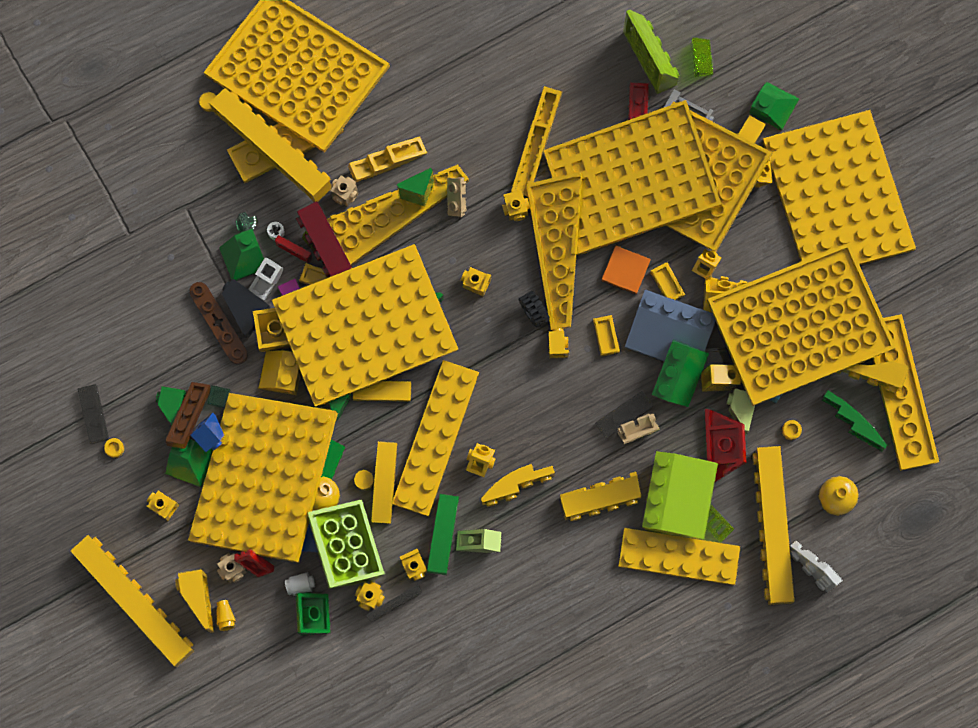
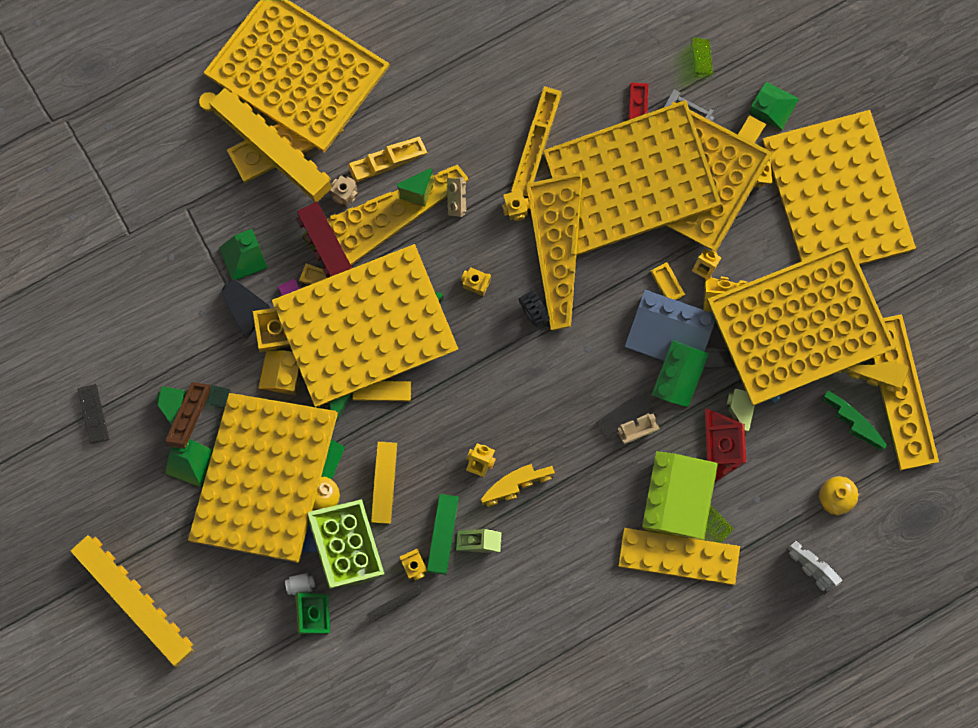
yellow tile [104,438,124,458] -> none
yellow brick [147,491,179,521] -> none
yellow slope [175,570,214,633] -> none
reddish brown piece [189,282,248,365] -> none
blue slope [191,413,224,452] -> none
yellow cone [216,600,236,631] -> none
tan brick [217,553,247,583] -> none
red tile [234,549,274,577] -> none
clear green tile [235,212,259,233] -> none
white brick [248,258,283,300] -> none
white bush [267,222,285,240] -> none
red tile [275,235,312,263] -> none
yellow tile [354,470,374,490] -> none
yellow brick [355,581,385,611] -> none
yellow plate [392,360,479,517] -> none
yellow brick [548,328,569,358] -> none
yellow wedge [559,472,641,522] -> none
yellow tile [593,315,620,357] -> none
orange tile [601,246,651,295] -> none
lime slope [623,10,679,94] -> none
yellow torso [701,365,742,391] -> none
yellow brick [752,446,794,605] -> none
yellow tile [782,420,802,440] -> none

